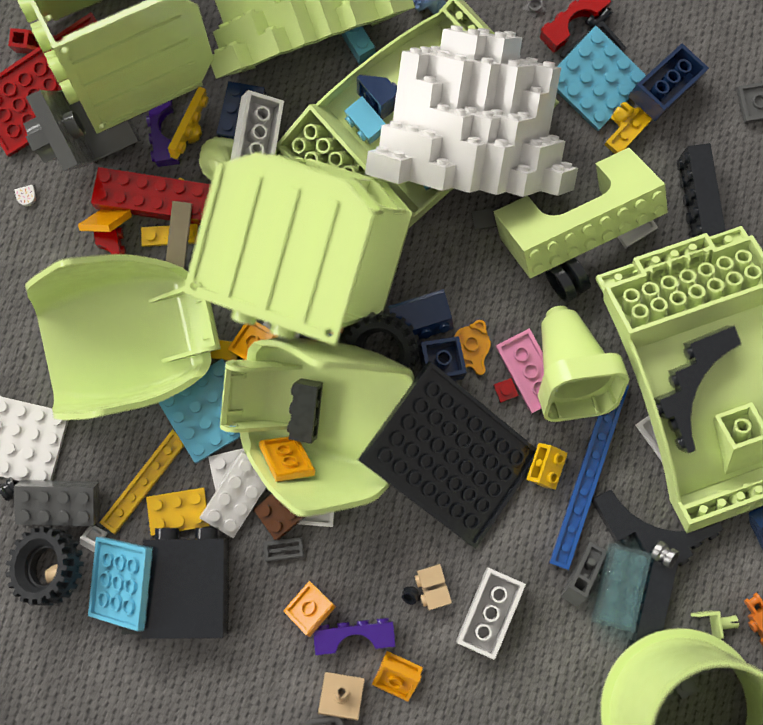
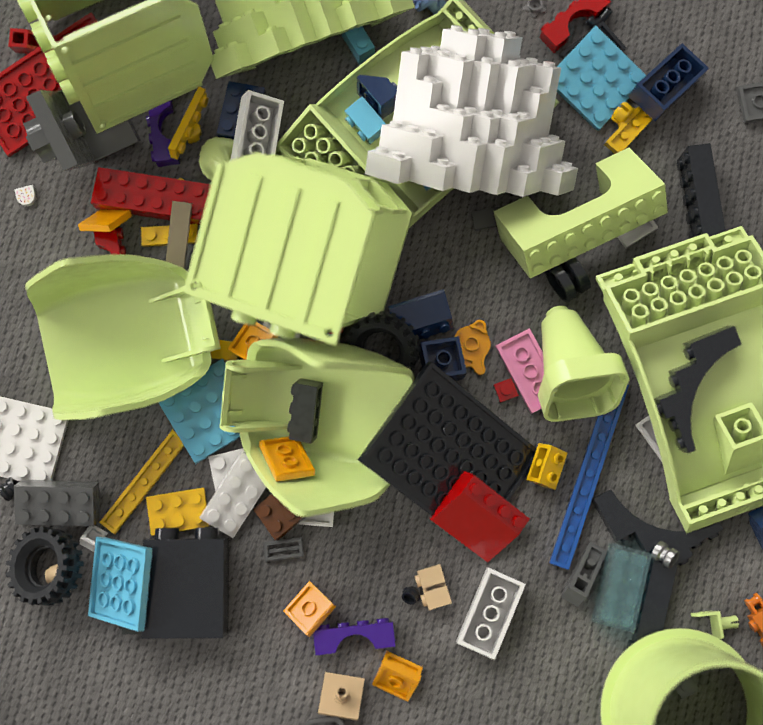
none -> red slope [430,471,530,562]

